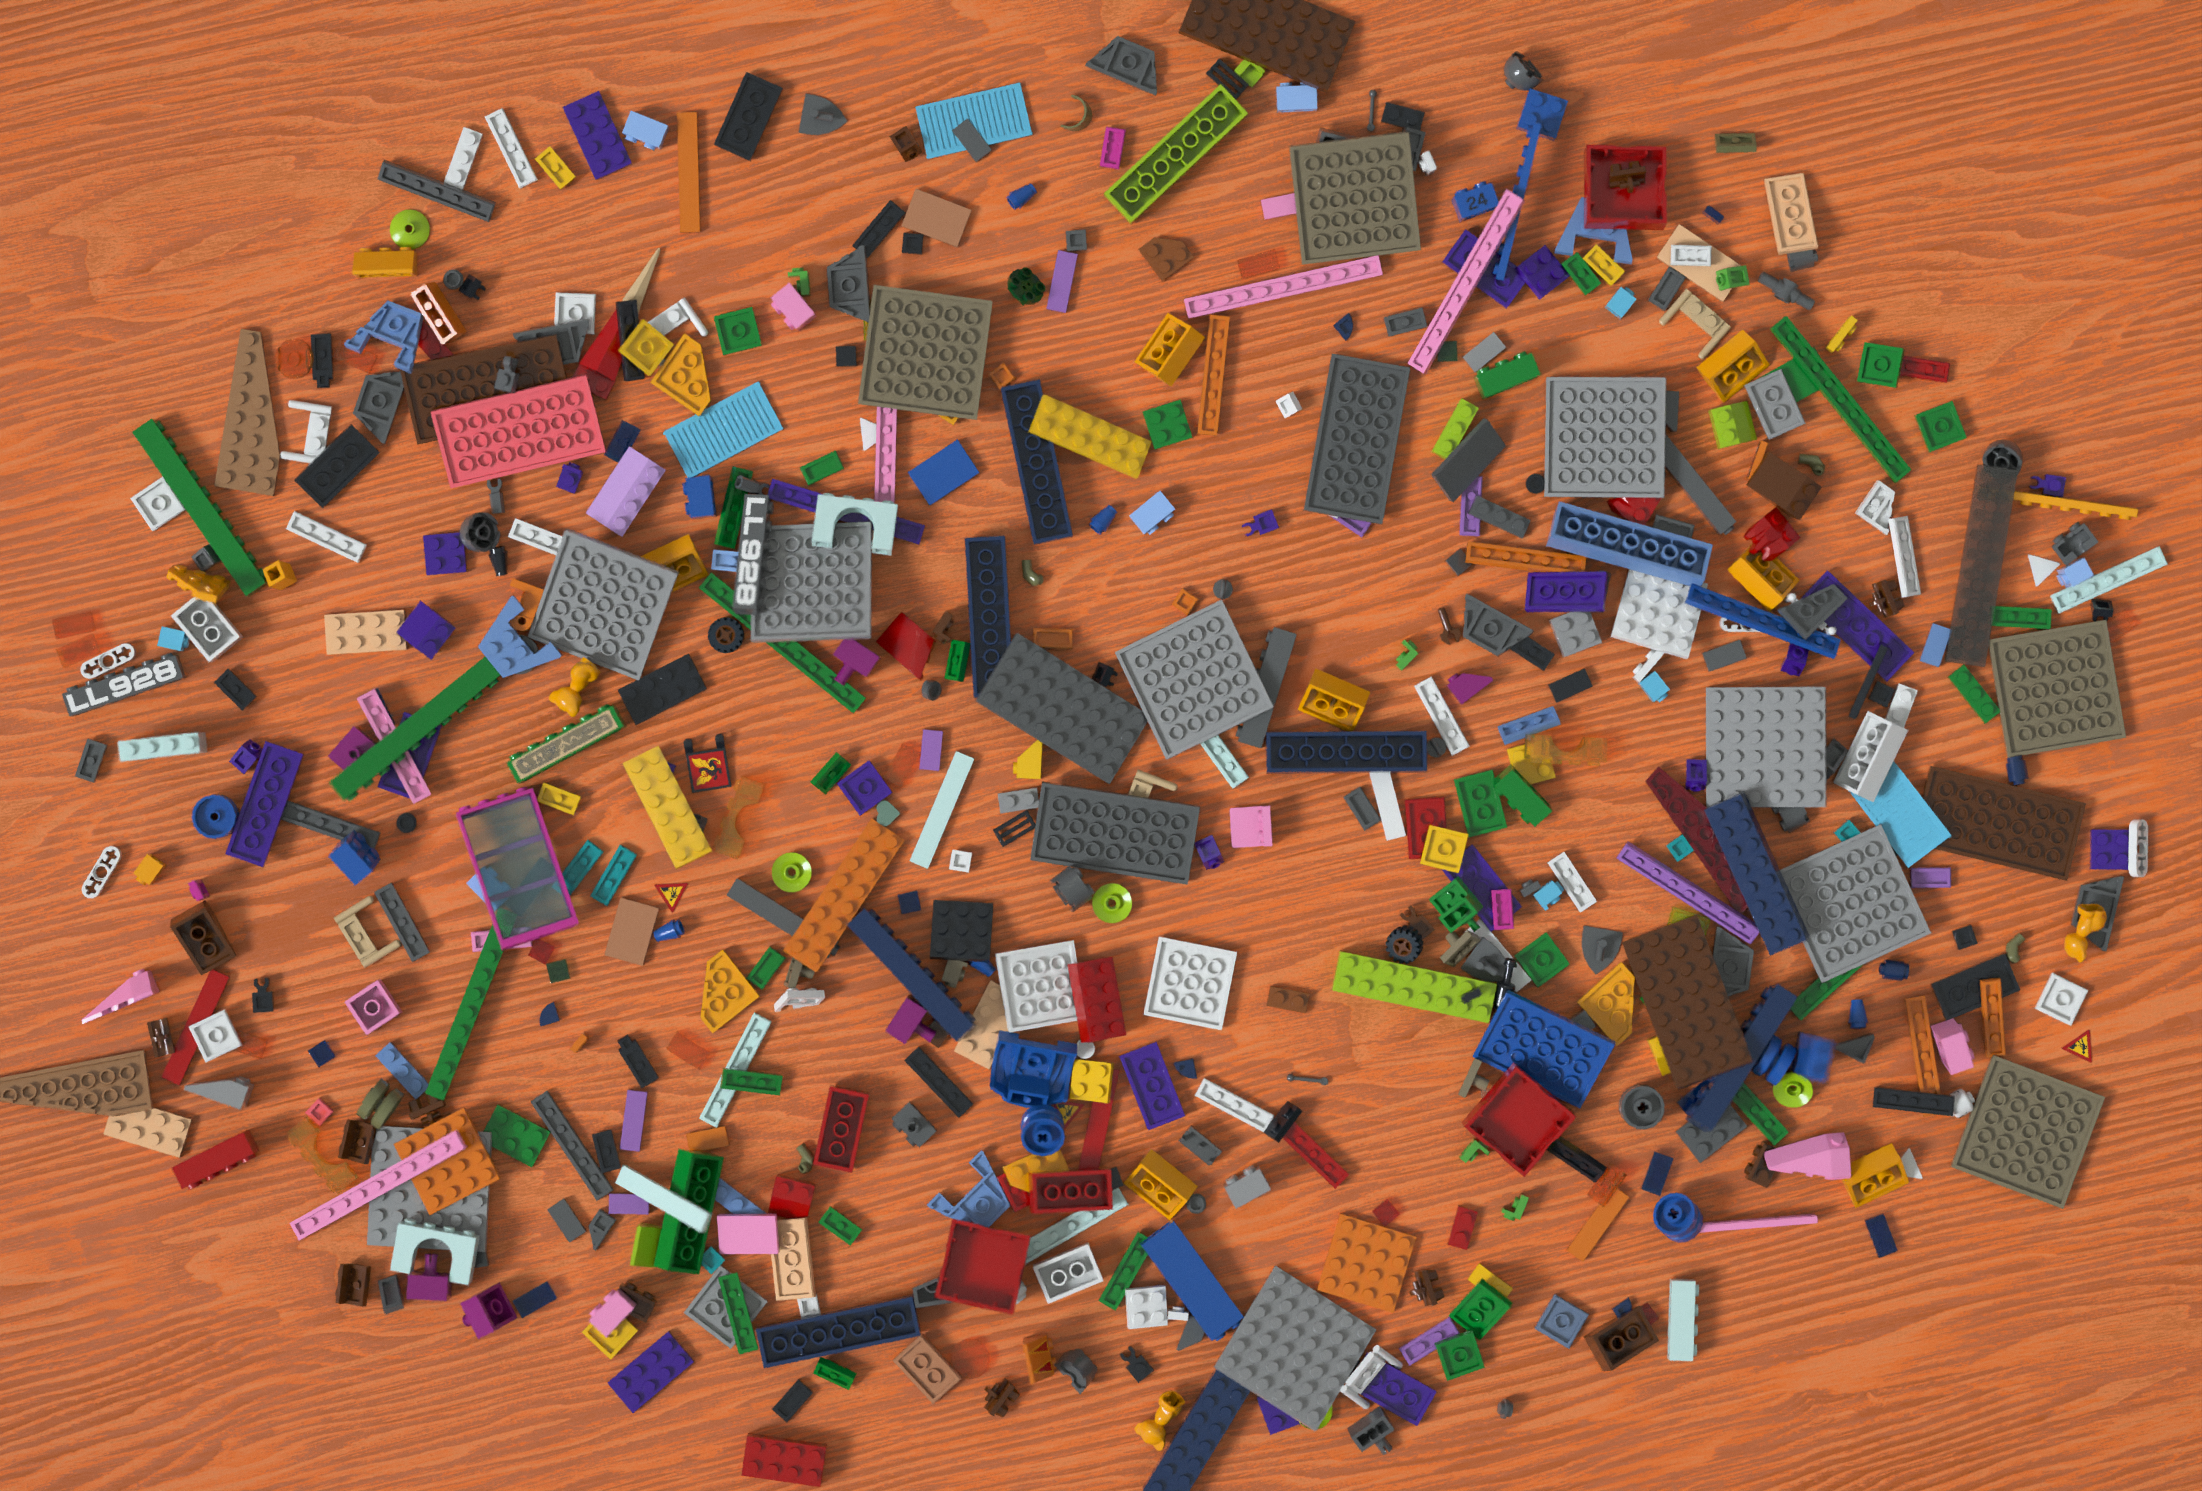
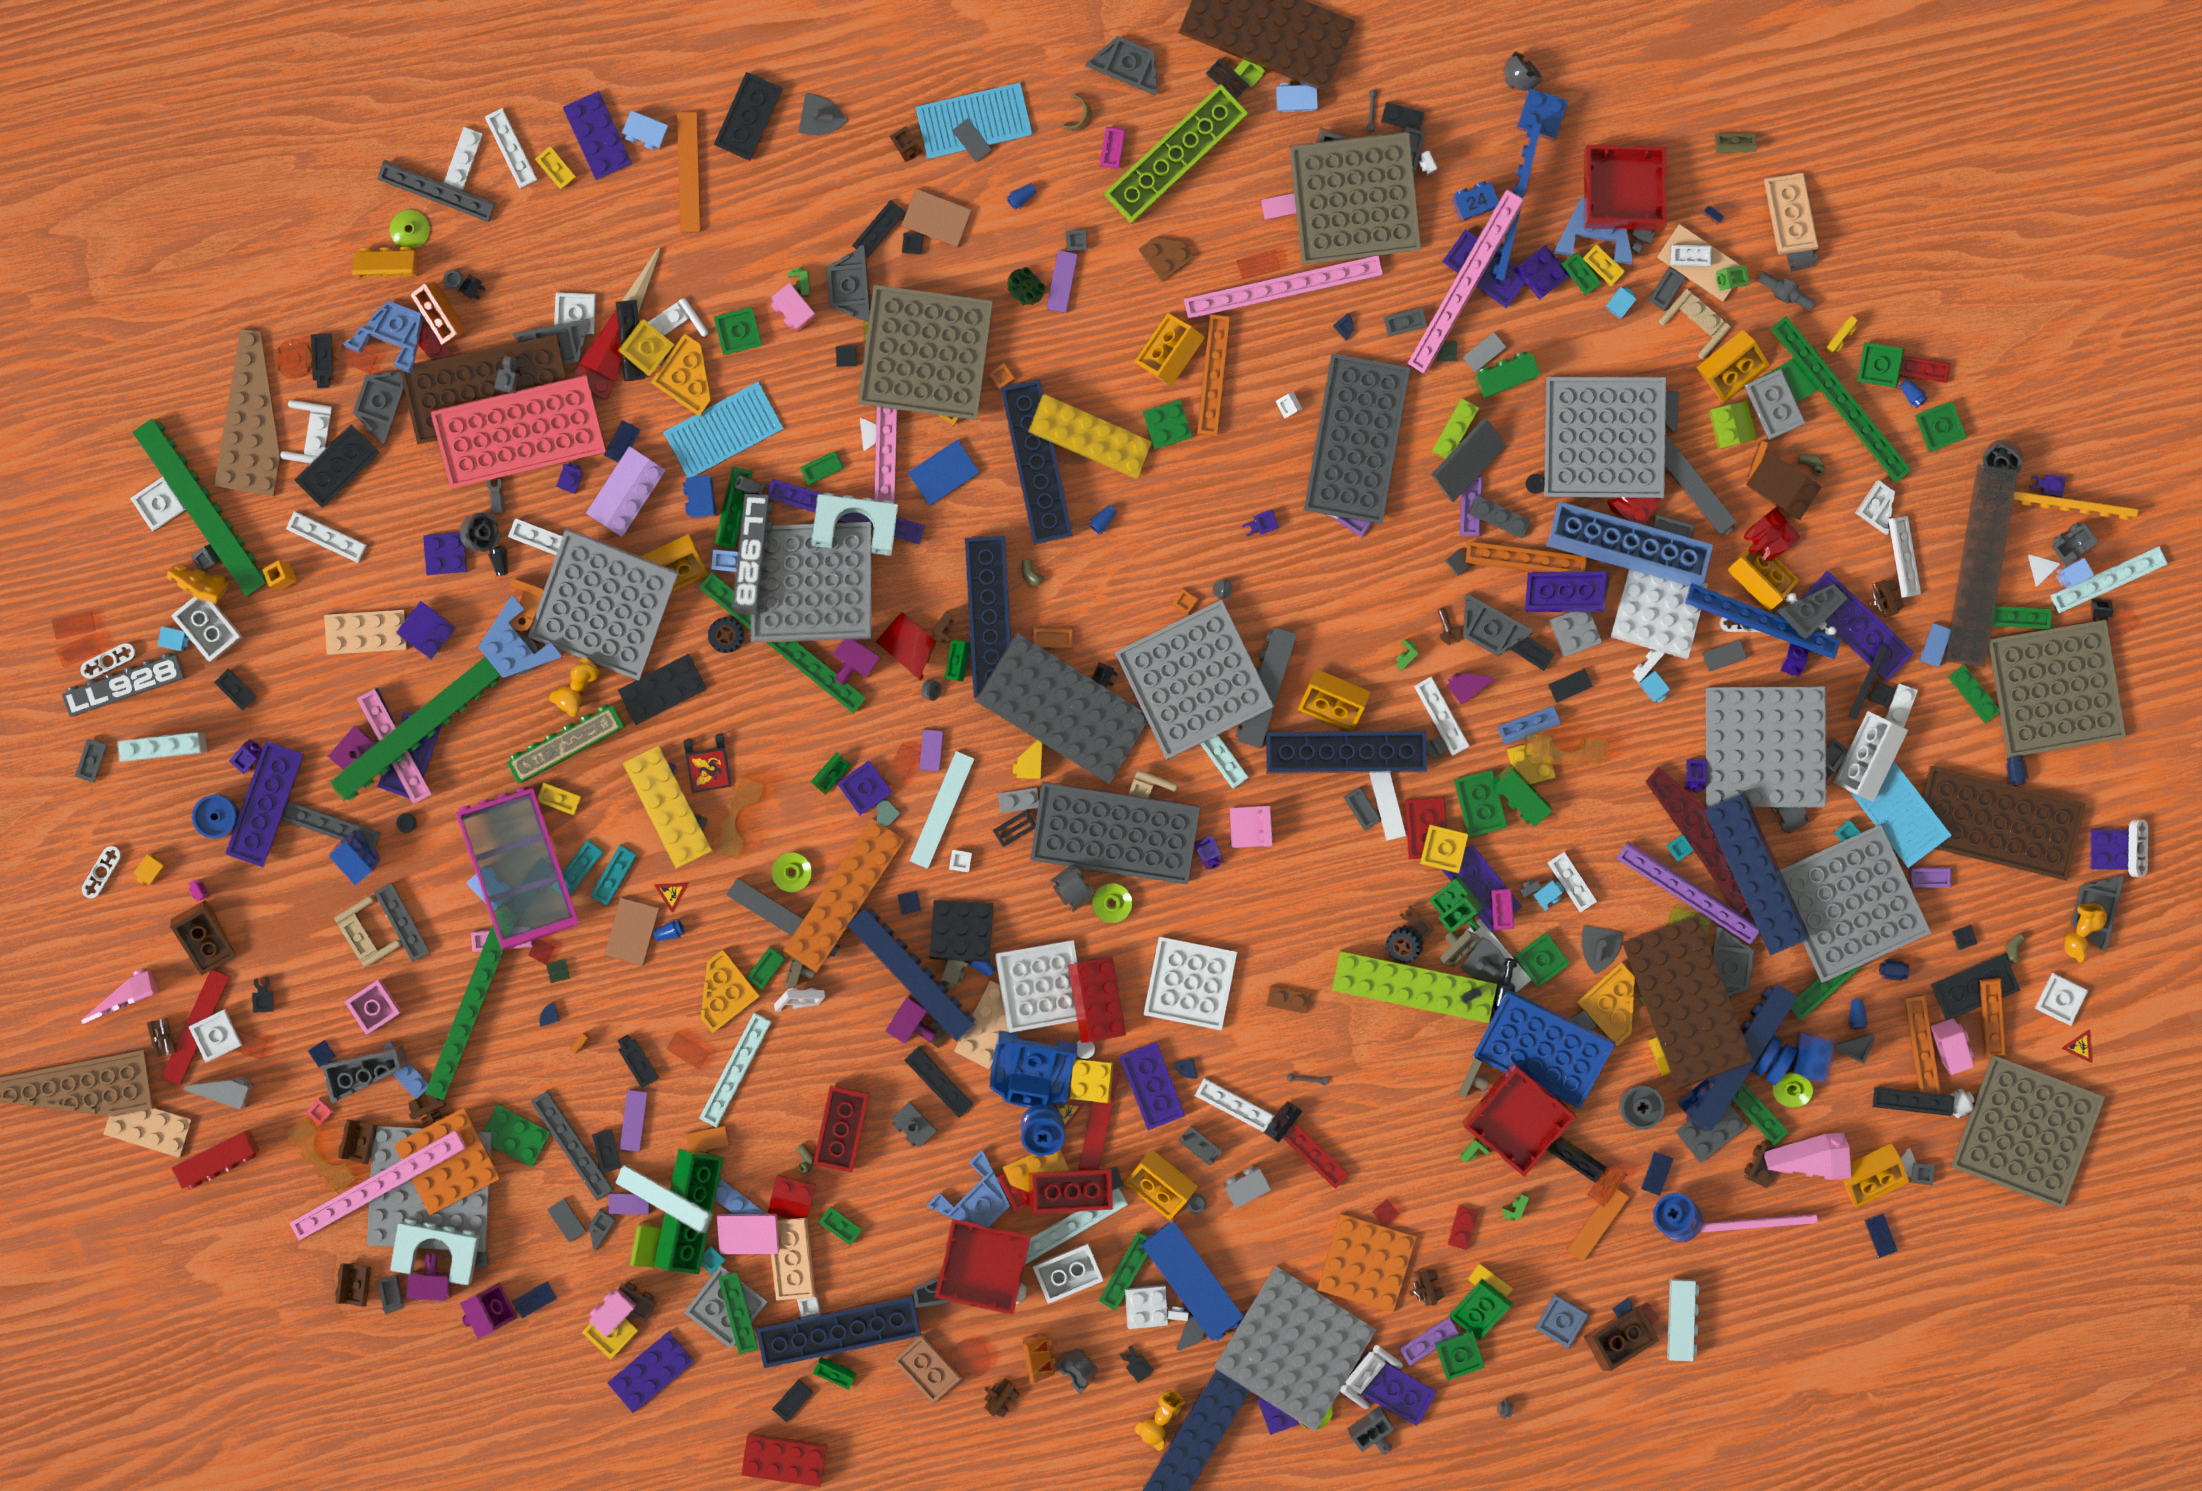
olive wheel [356,1078,405,1130] -> none
green plate [720,1068,783,1096] -> none
light blue brick [1129,491,1175,535] -> none
reddish brown hips [1609,161,1646,193] -> none
none -> dark grey wedge [322,1045,408,1104]
none -> dark grey plate [1631,230,1656,254]
none -> blue cone [1899,378,1928,408]
none -> dark grey plate [1911,1163,1935,1185]

